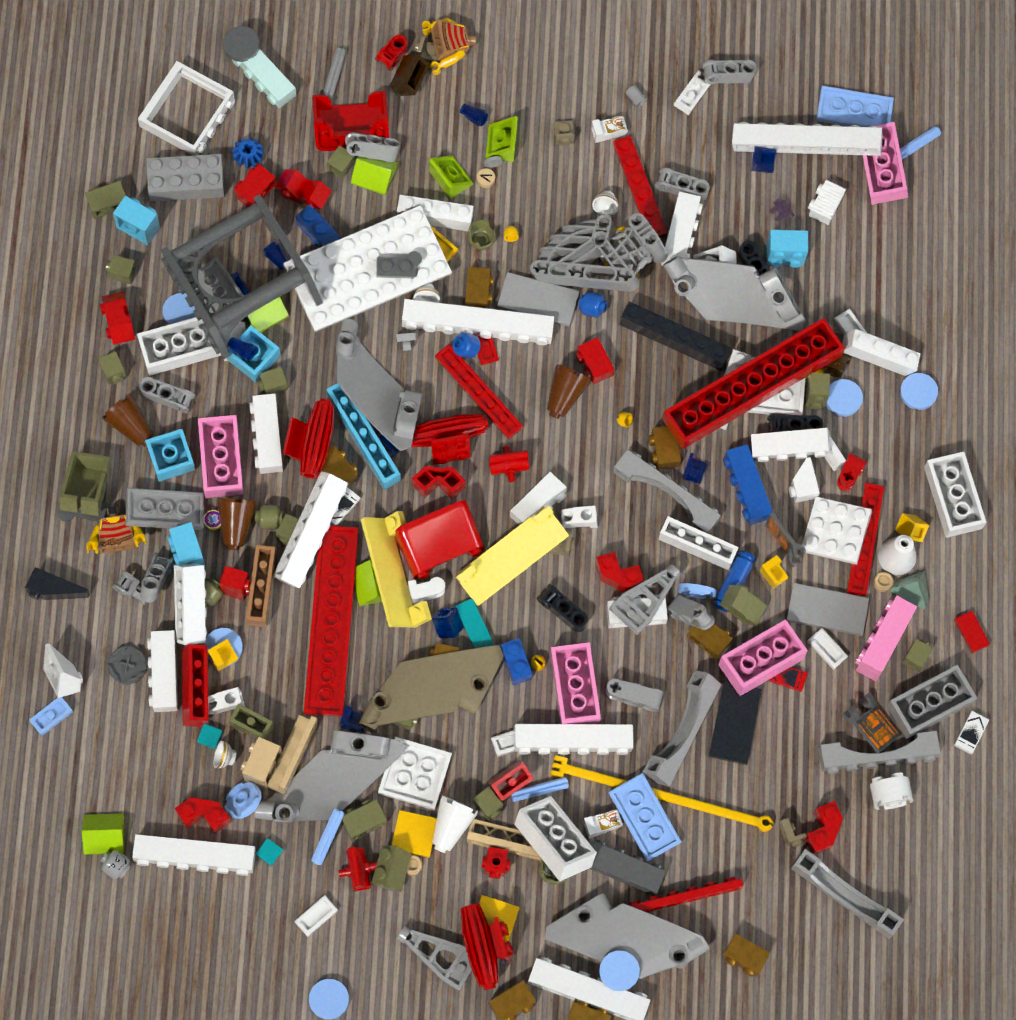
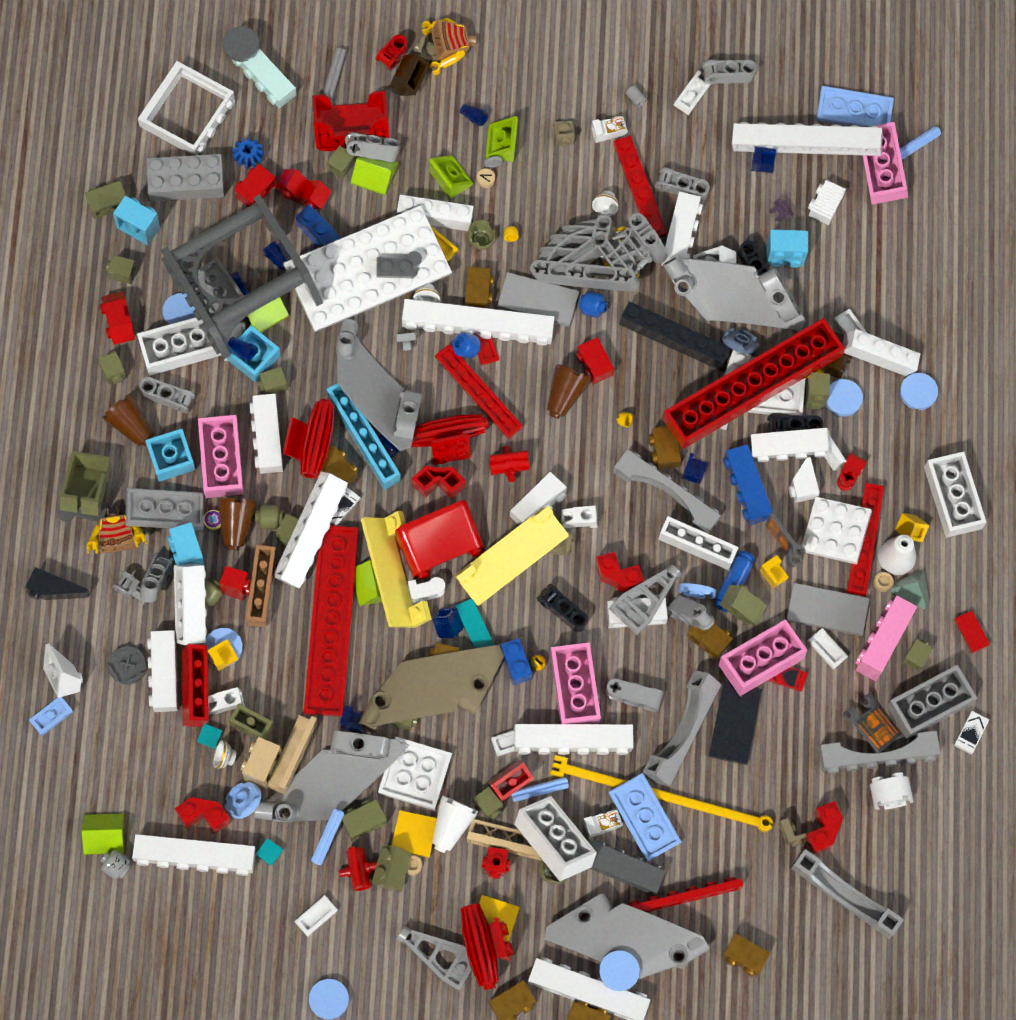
none -> sand blue tile [722,328,760,354]

